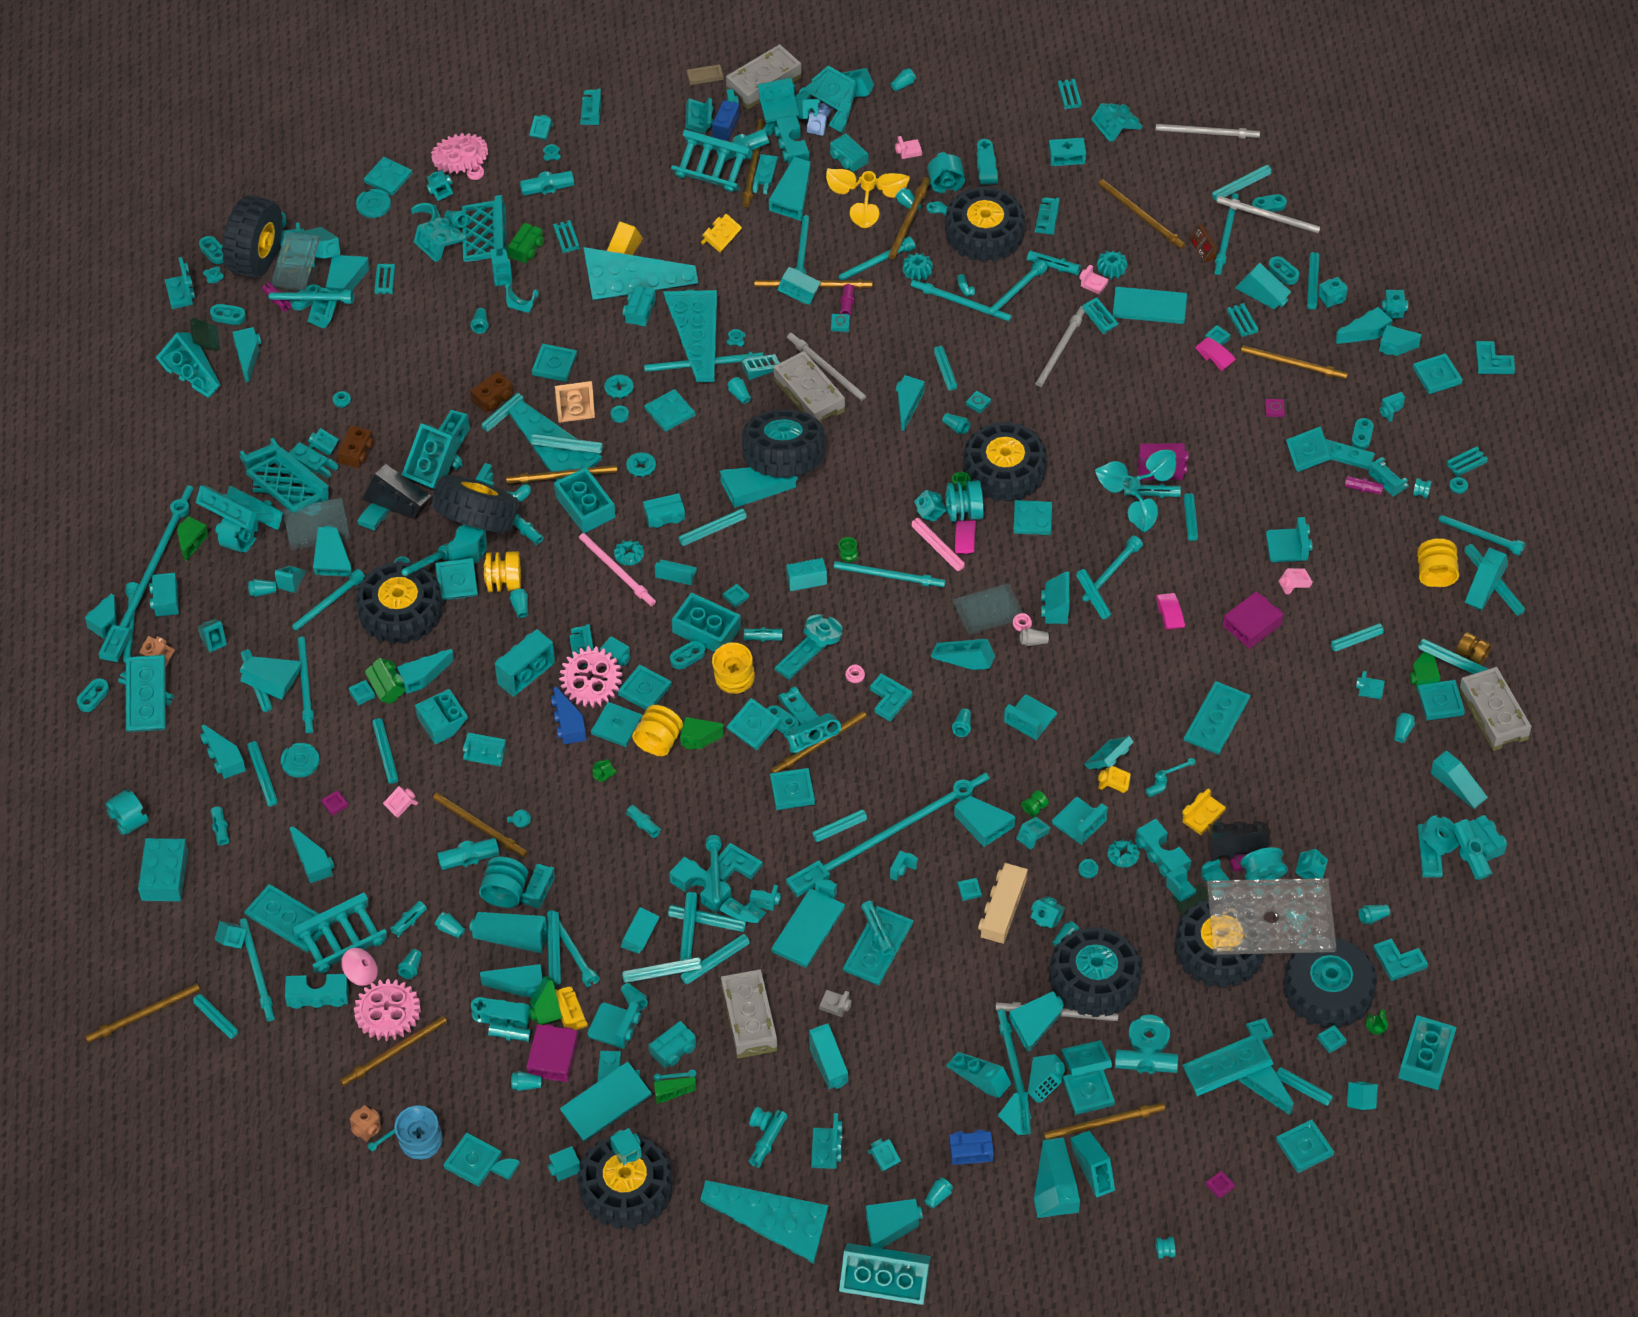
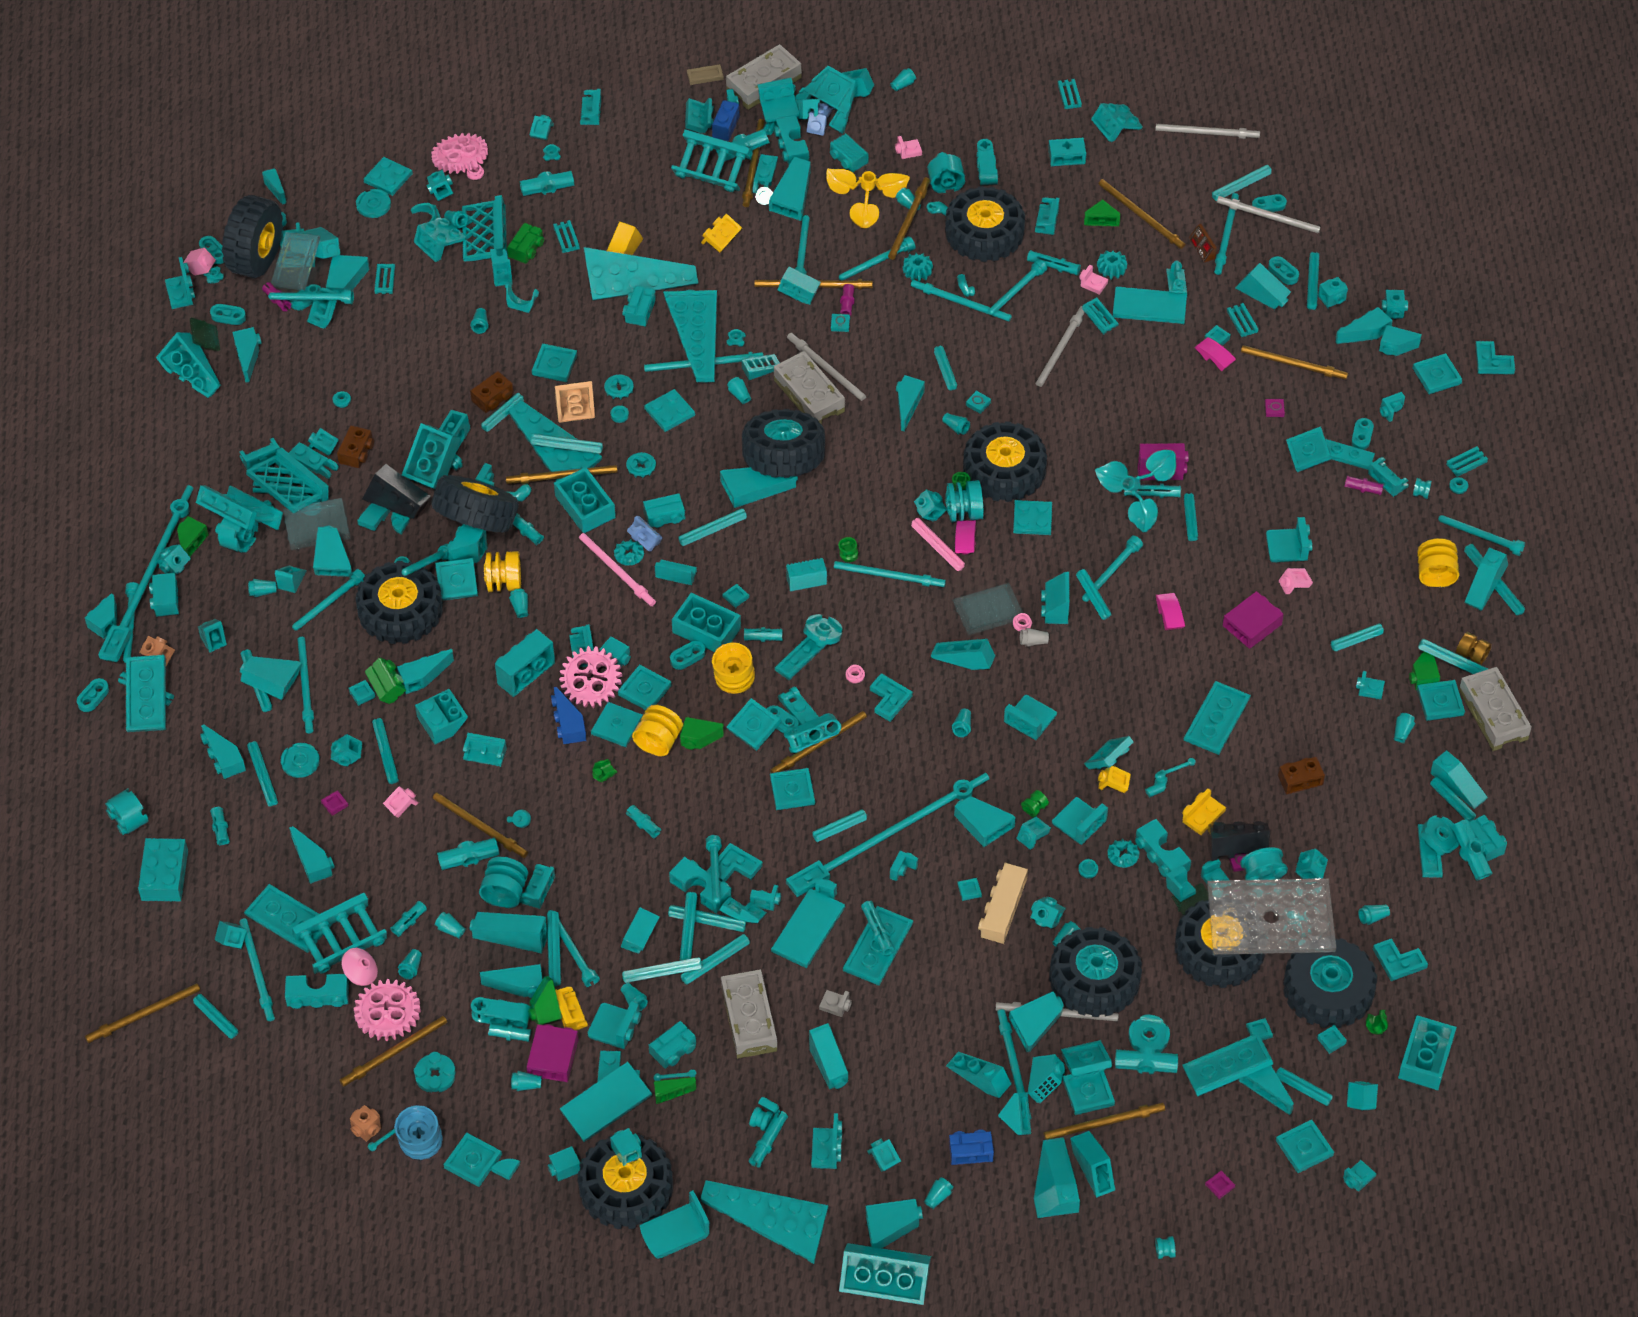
none -> teal brick [156,545,191,574]
none -> bright pink brick [184,248,216,276]
none -> teal slope [262,168,286,205]
none -> teal brick [331,734,362,766]
none -> teal tile [391,512,410,534]
none -> teal plate [414,1052,456,1093]
none -> medium blue hips [627,516,662,551]
none -> teal piece [640,1190,709,1259]
none -> tile [756,187,773,205]
none -> teal tile [758,1097,779,1114]
none -> green slope [1084,199,1120,226]
none -> teal hinge [1166,261,1187,293]
none -> reddish brown brick [1278,757,1325,795]
none -> teal bracket [1343,1160,1376,1192]
none -> teal axle [1430,777,1476,821]

